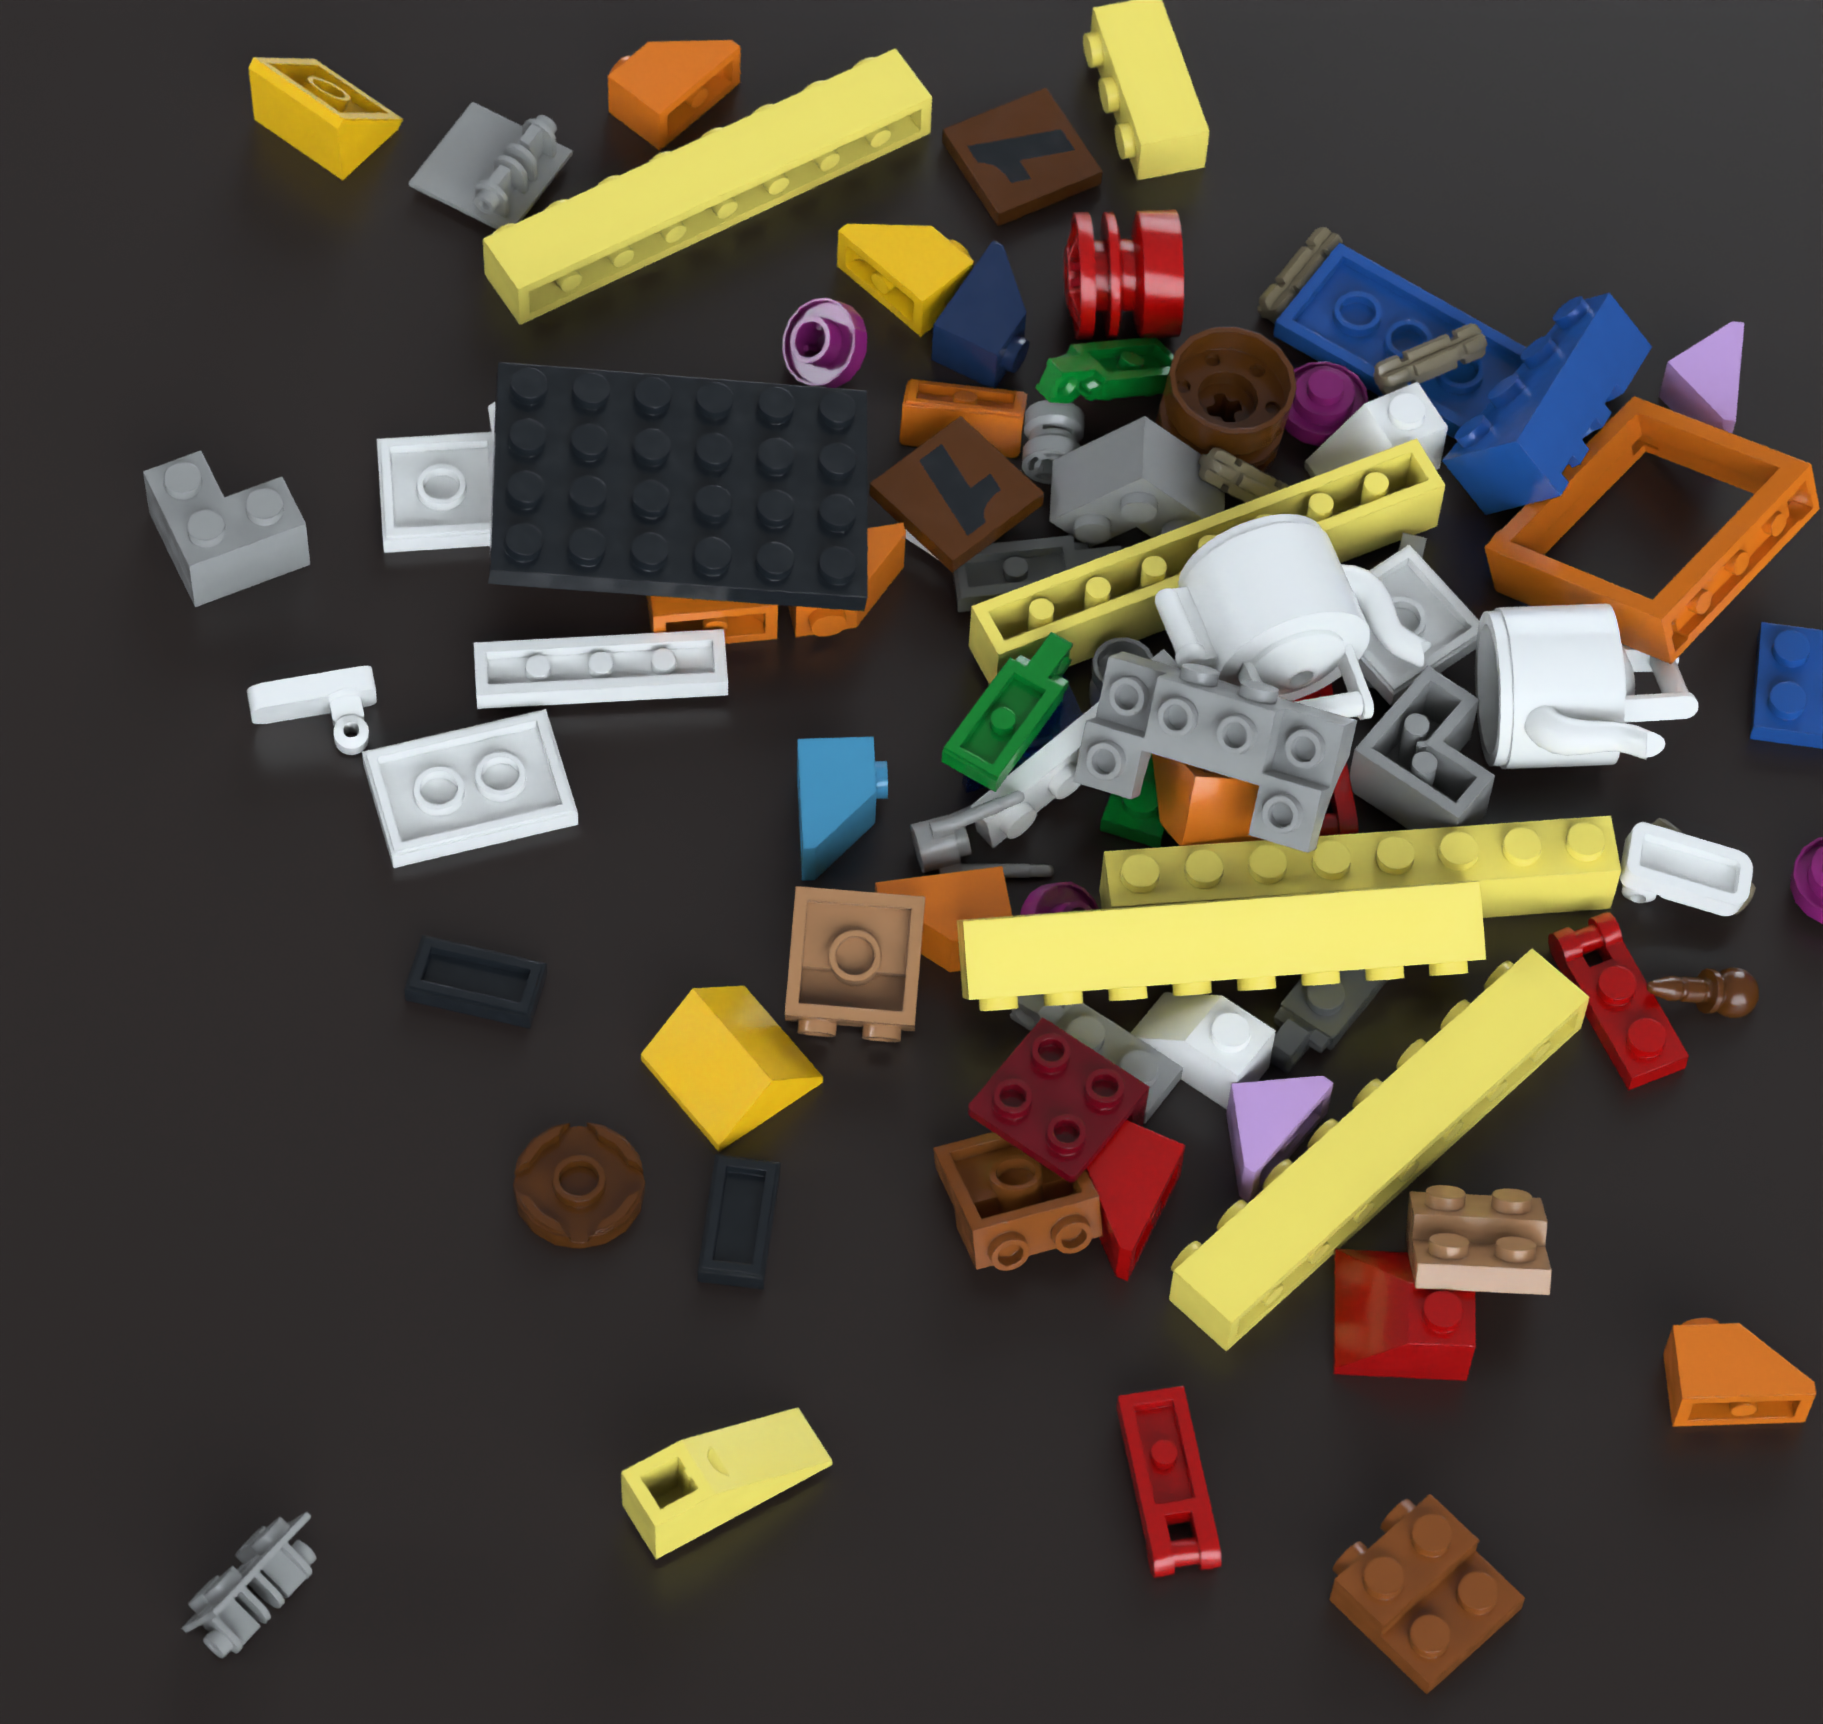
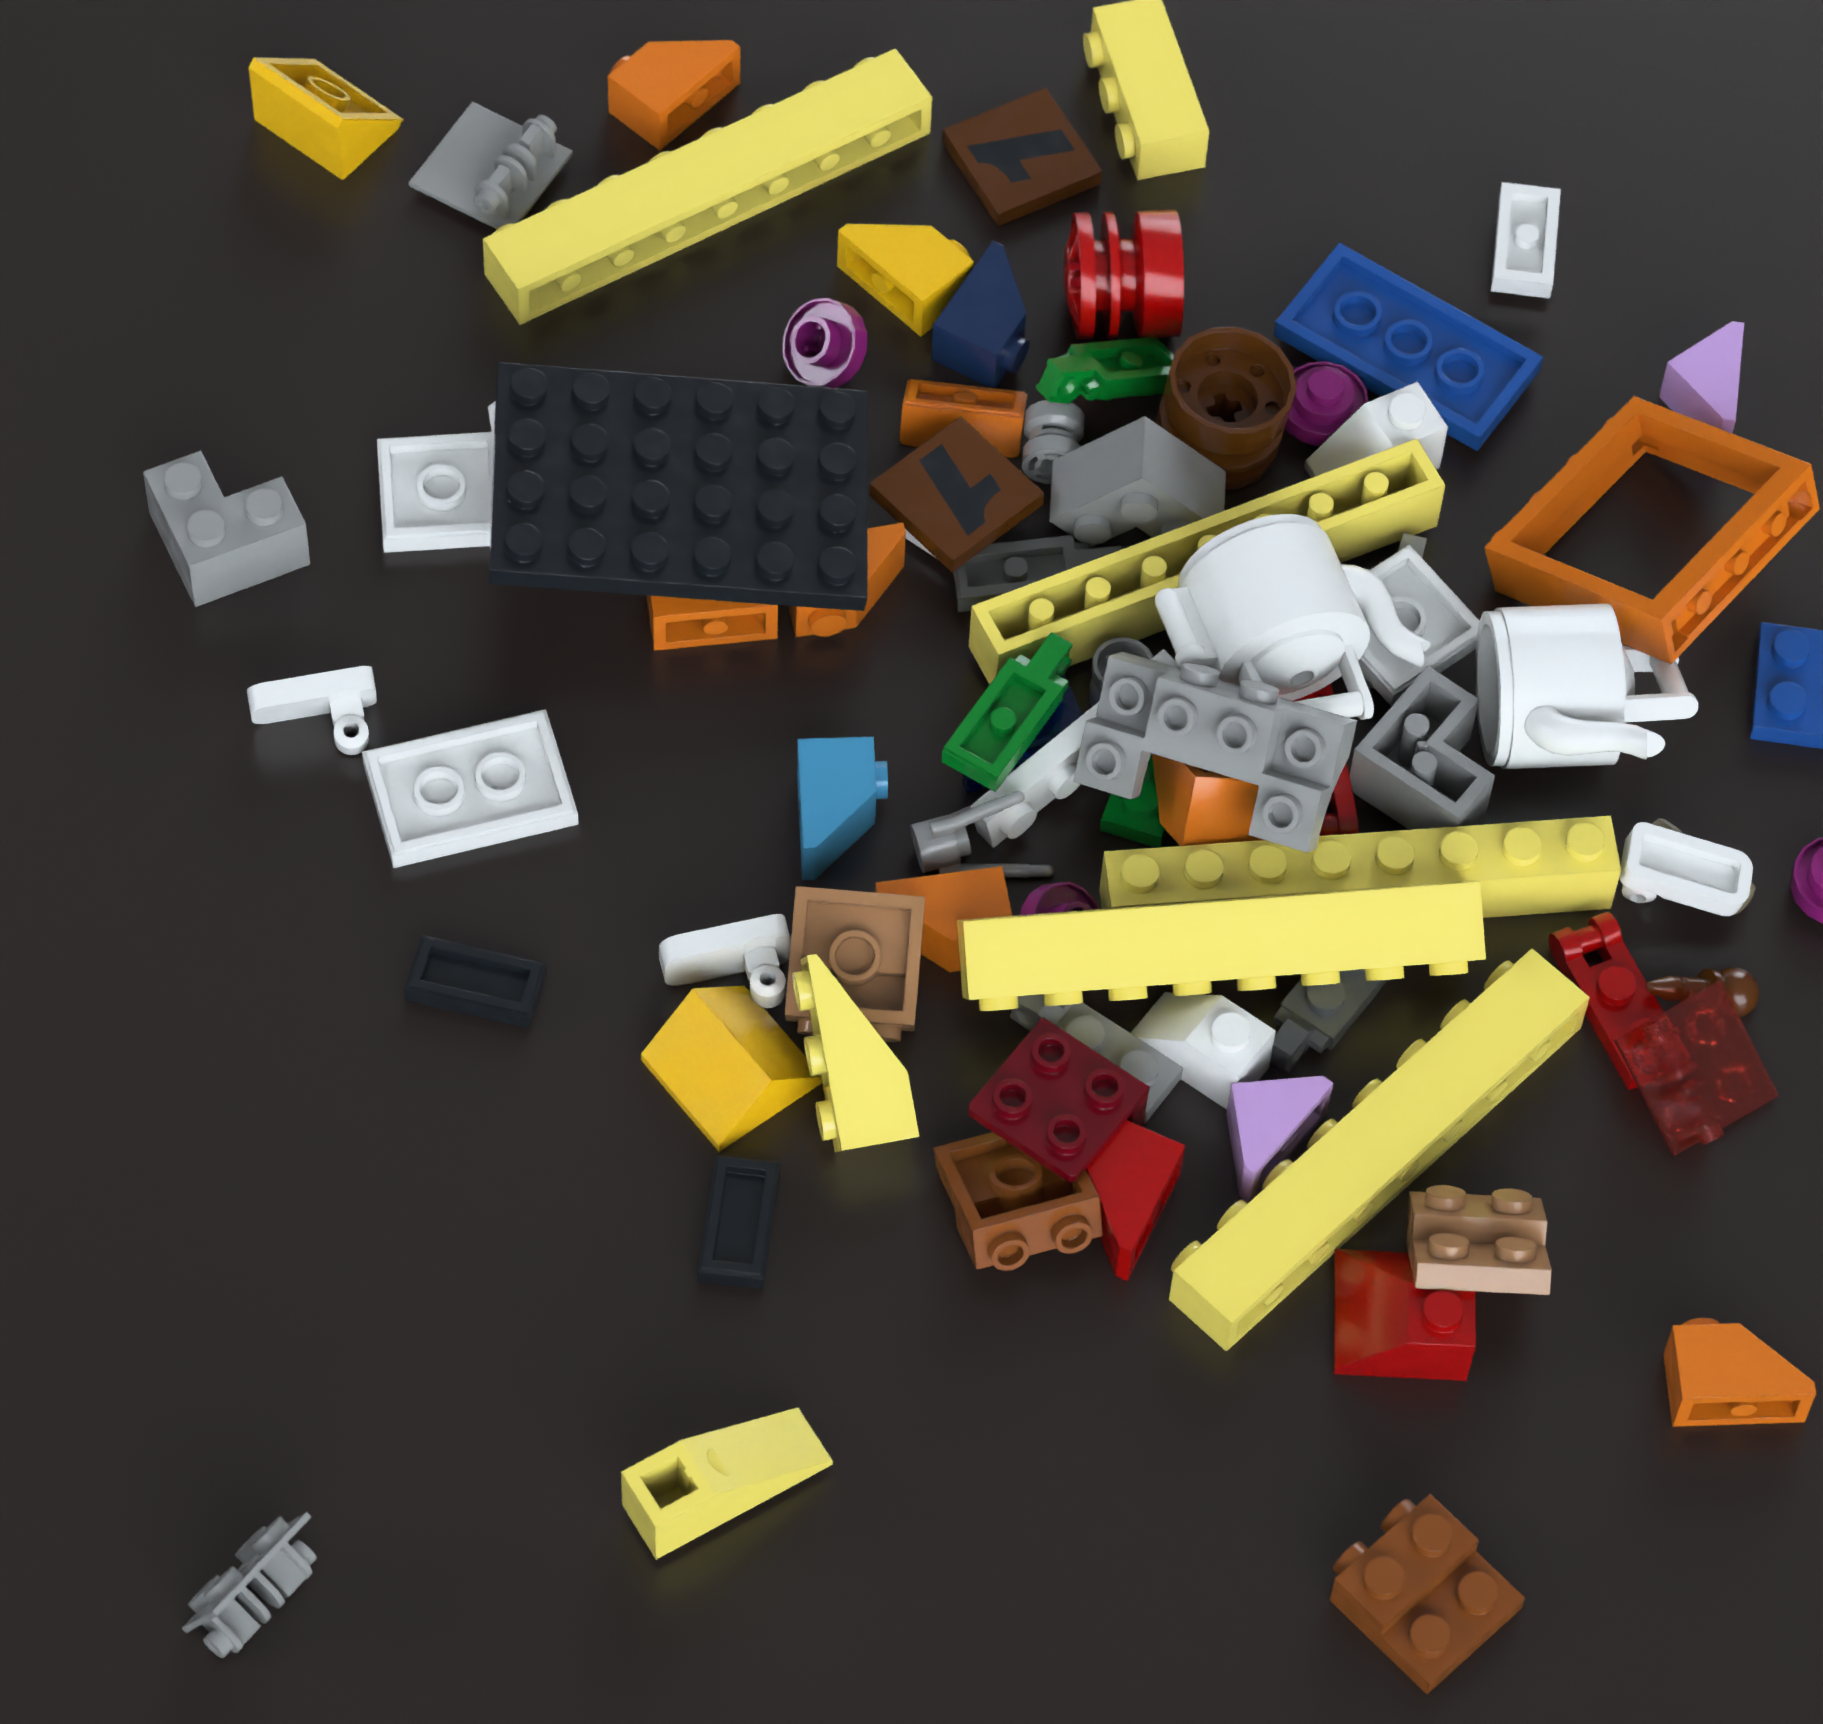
white plate [474,629,728,709] -> none
reddish brown tile [513,1122,645,1249] -> none
red plate [1116,1386,1222,1578] -> none
dark tan axle [1198,447,1289,503] -> none
dark tan axle [1258,227,1343,324] -> none
dark tan axle [1373,323,1487,395] -> none
blue wedge [1442,292,1652,515] -> none
none -> white piece [659,914,791,1008]
none -> light yellow slope [792,954,919,1152]
none -> white plate [1491,182,1561,298]
none -> clear red hinge [1614,981,1779,1156]

